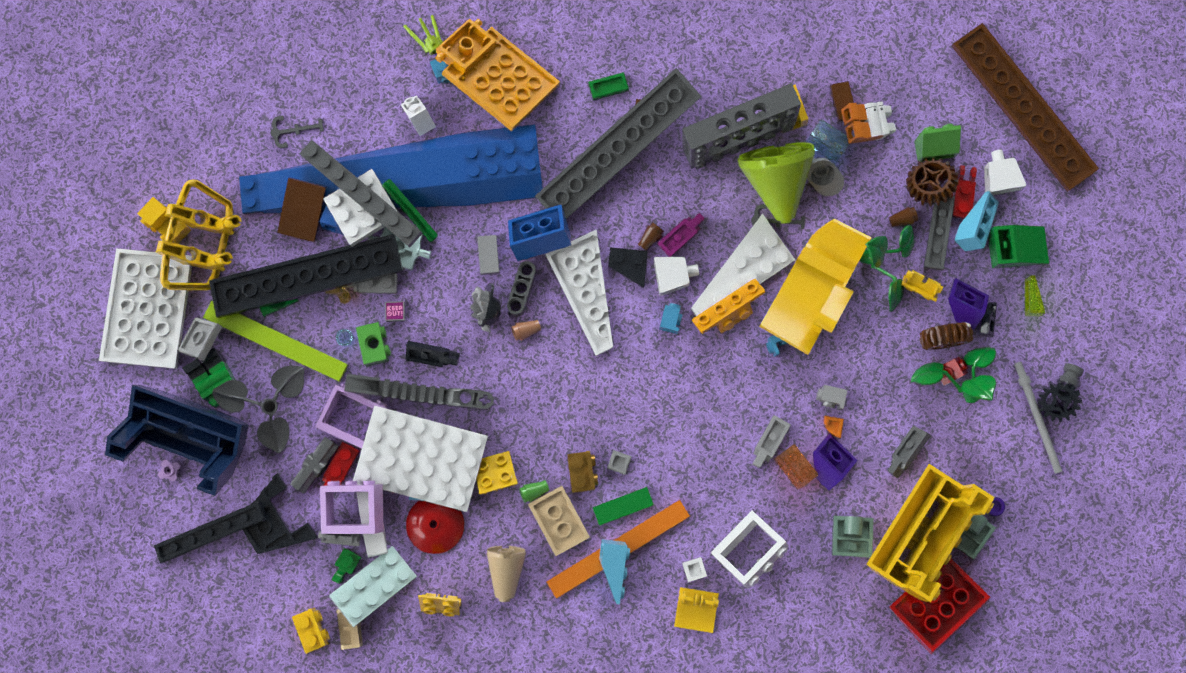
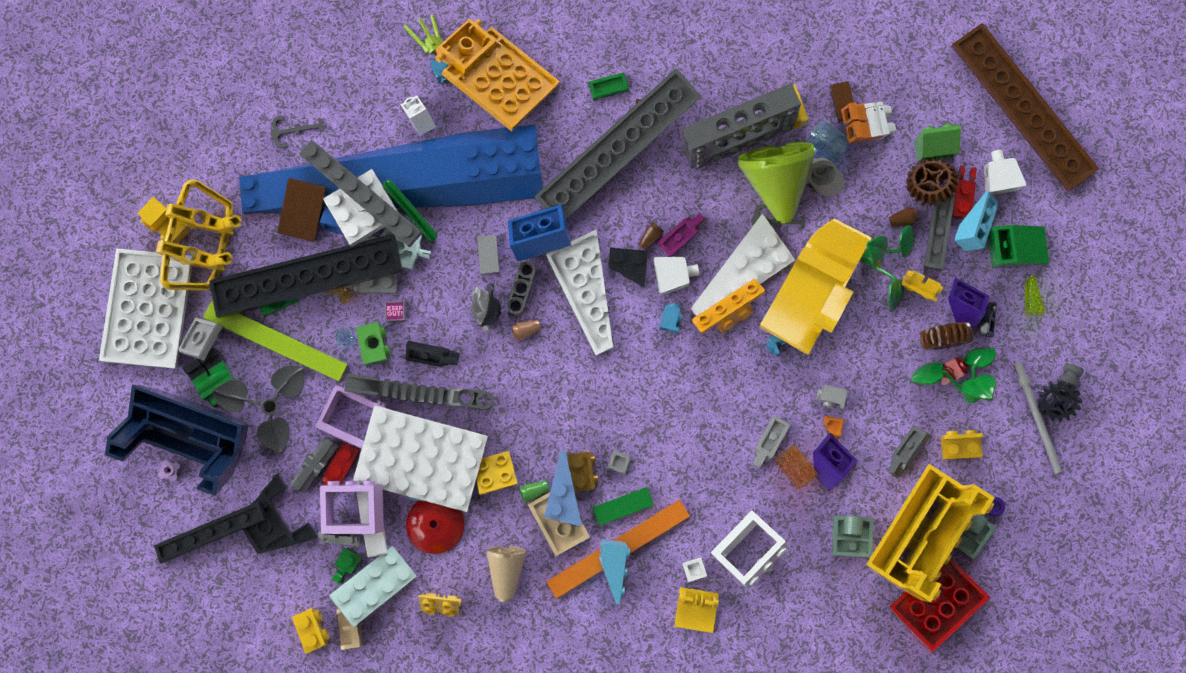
none -> medium blue wing [544,450,582,526]
none -> yellow bracket [940,430,984,460]

